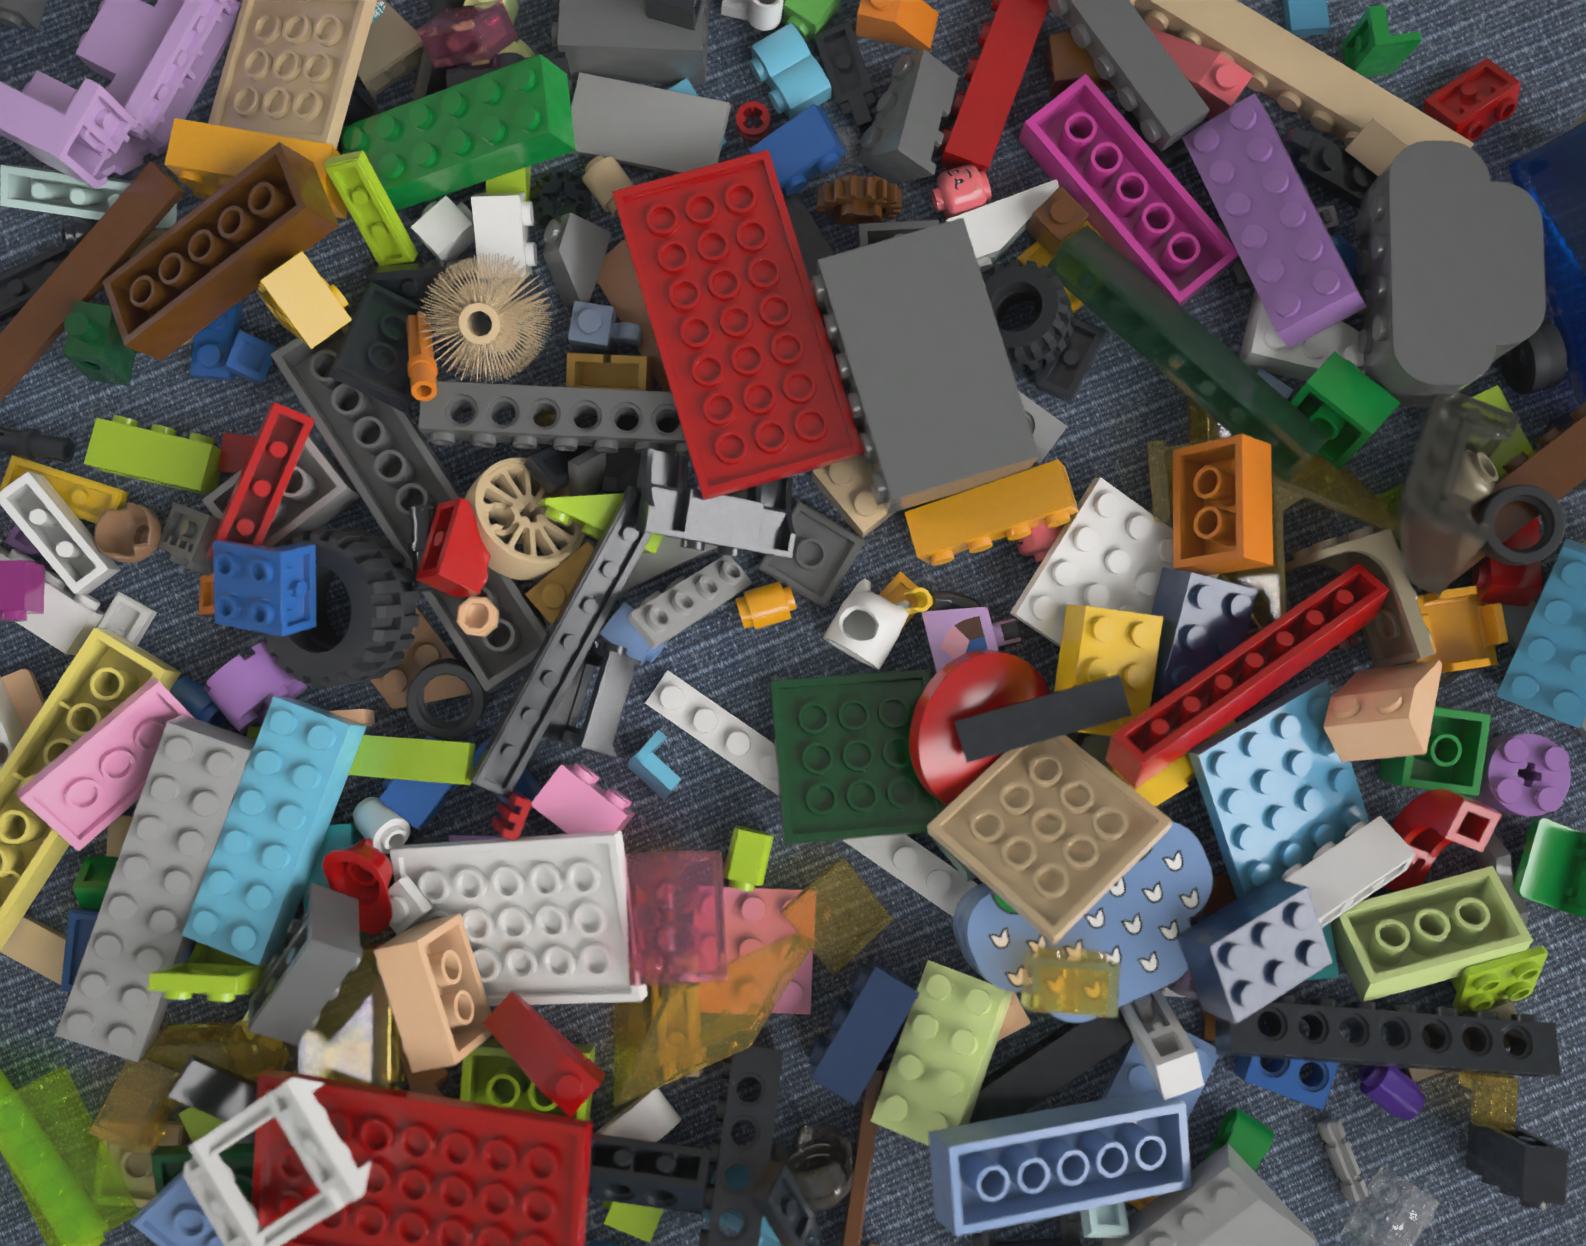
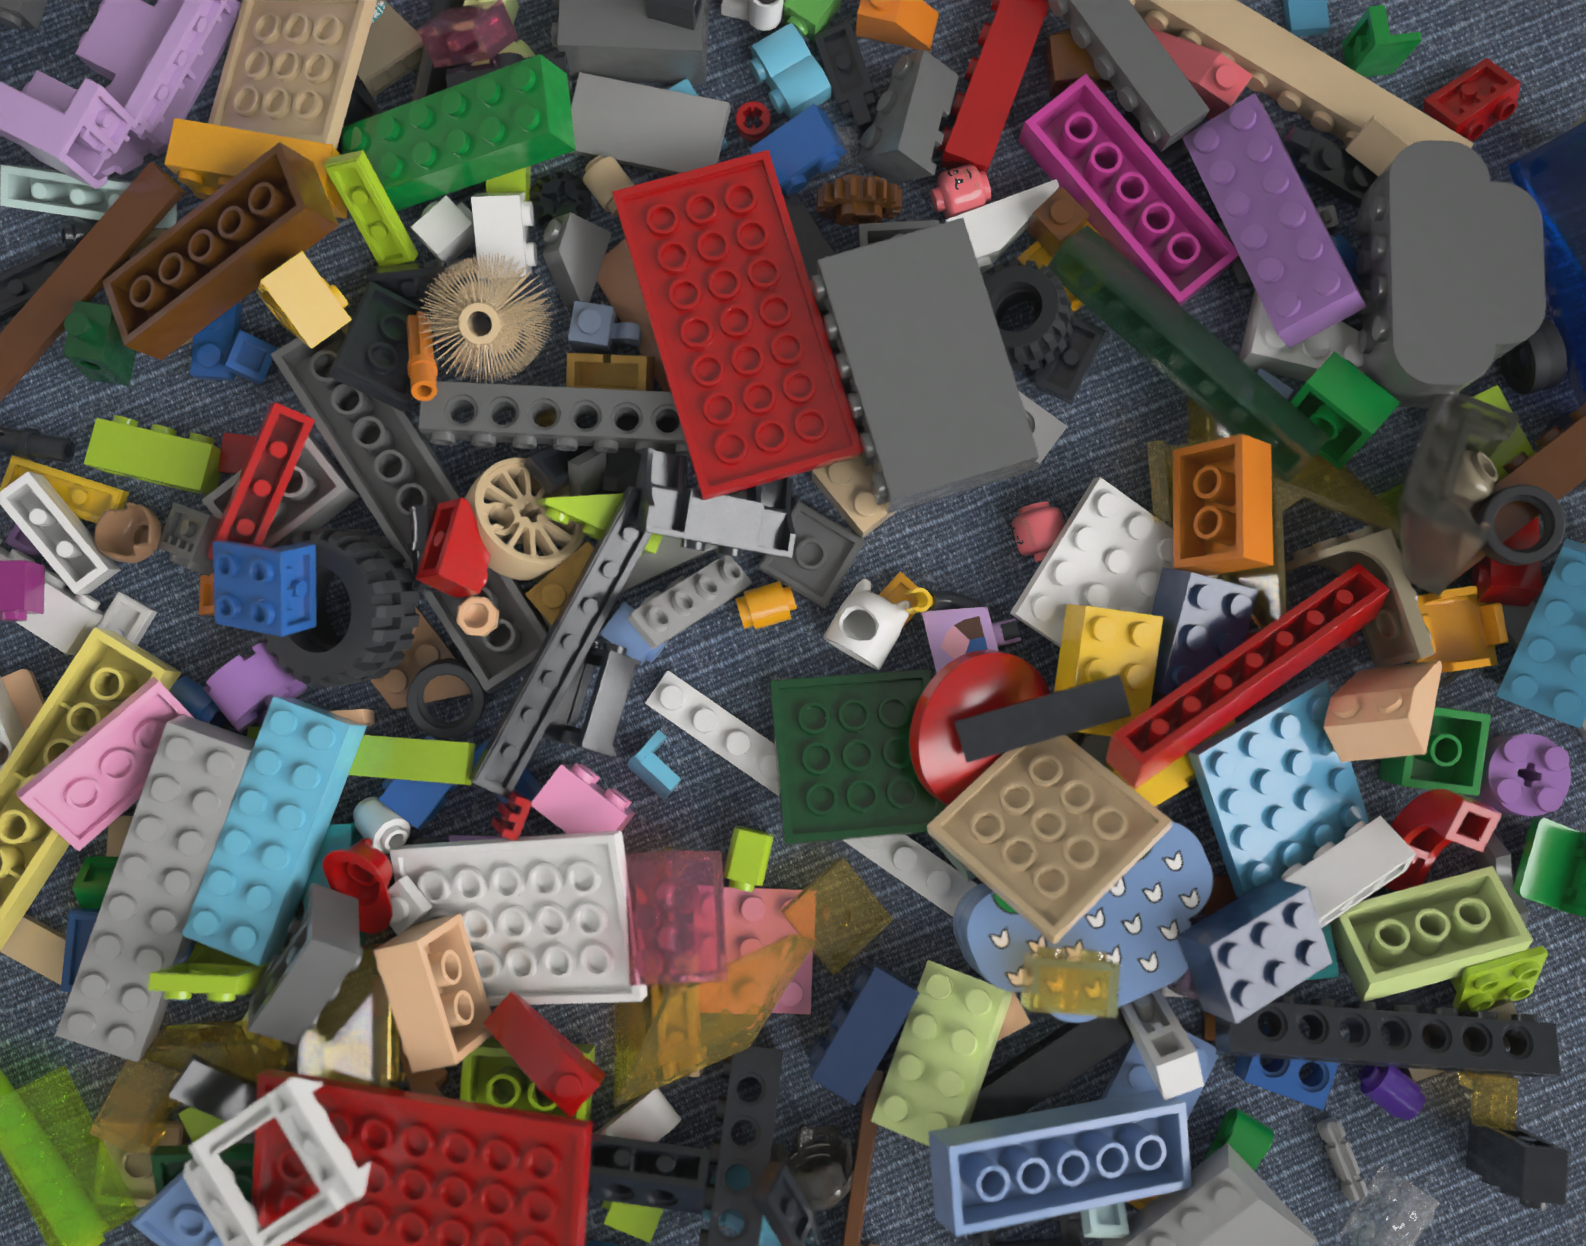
light orange brick [904,459,1079,566] -> none

